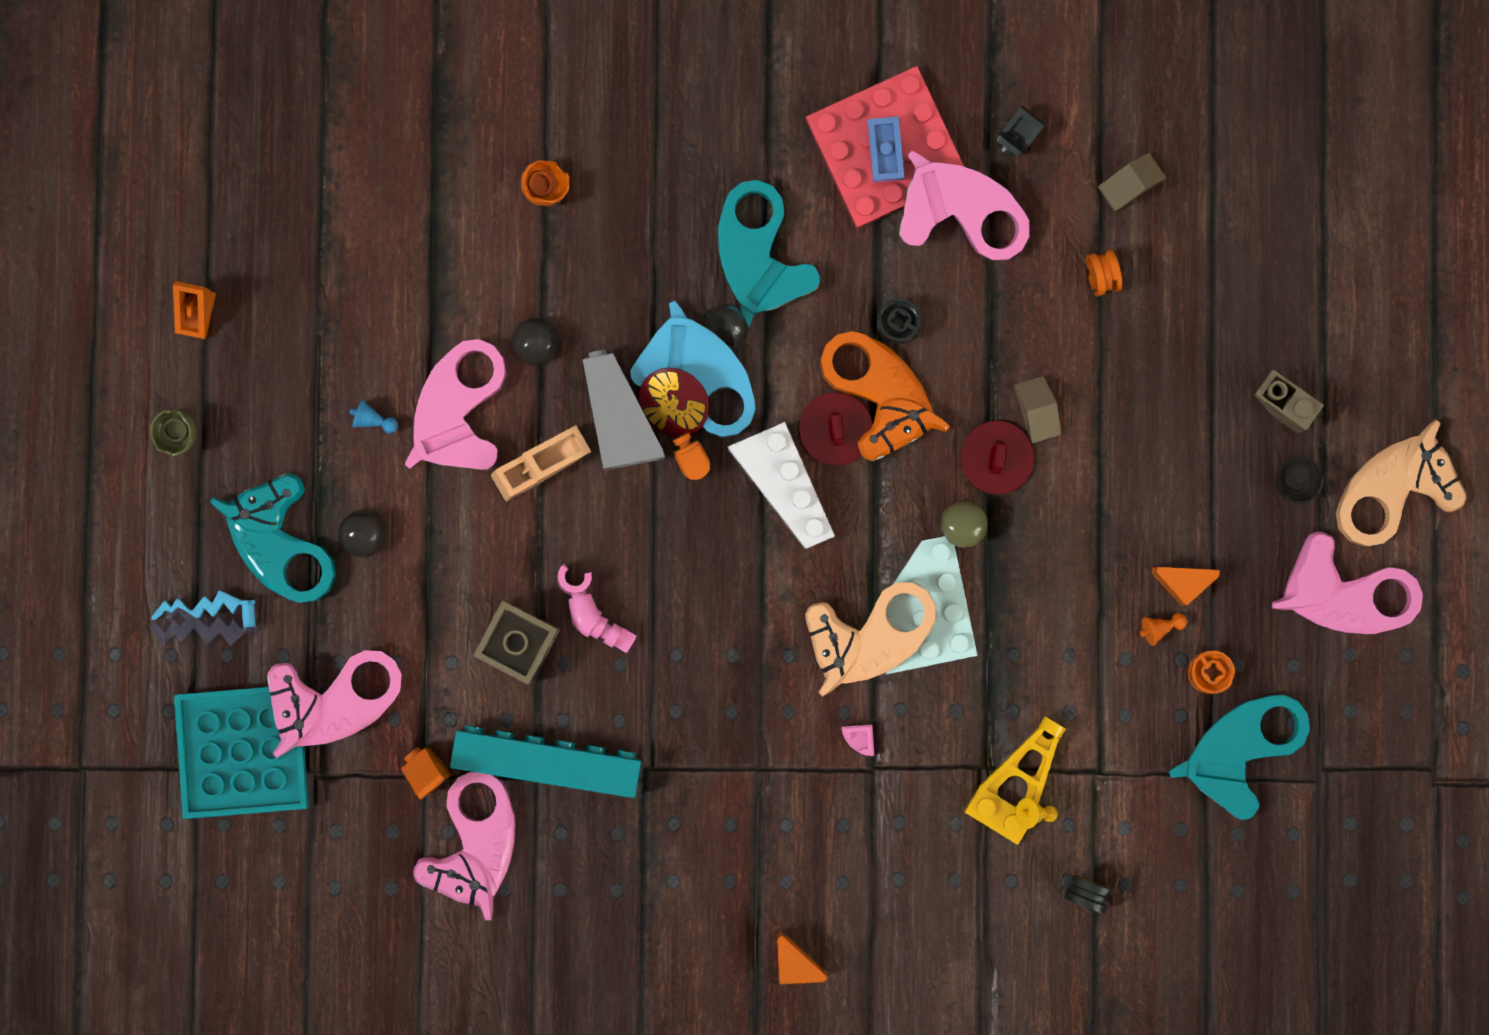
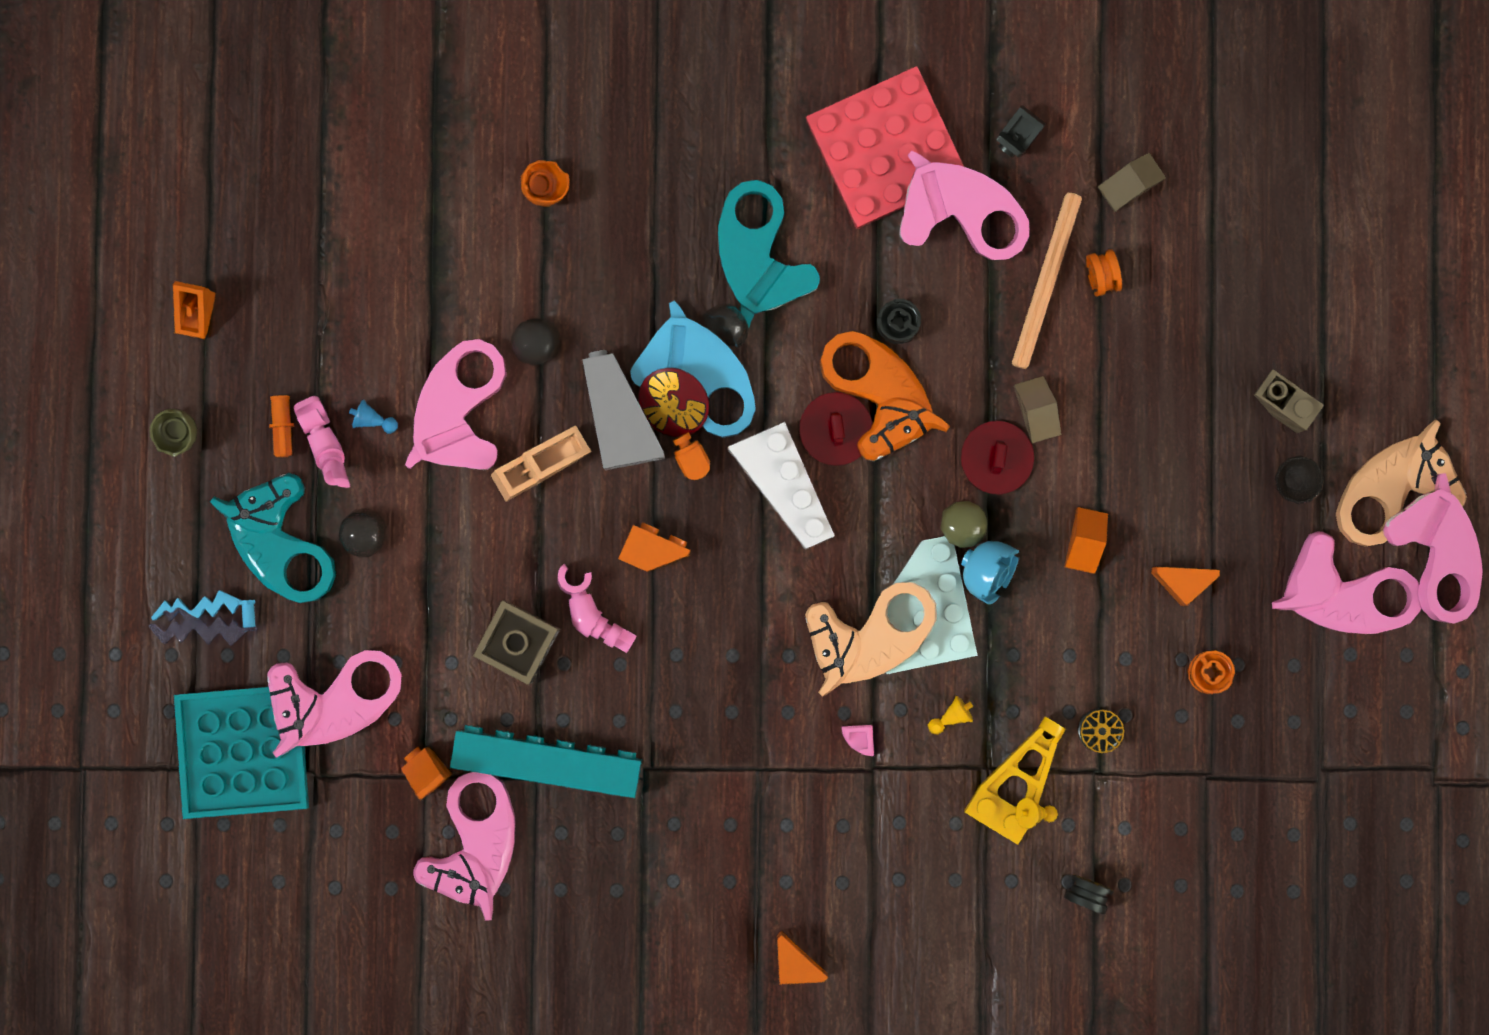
medium blue plate [867,116,904,183] -> none
orange piece [1140,613,1188,646] -> none
teal animal [1169,694,1310,820] -> none
none -> orange axle [269,395,294,458]
none -> bright pink piece [293,396,350,488]
none -> orange slope [618,522,691,572]
none -> yellow piece [928,696,973,735]
none -> medium azure cylinder [961,541,1019,604]
none -> light nougat axle [1012,192,1082,369]
none -> orange slope [1064,507,1108,574]
none -> wheel [1077,709,1124,753]
none -> bright pink animal [1383,473,1483,624]

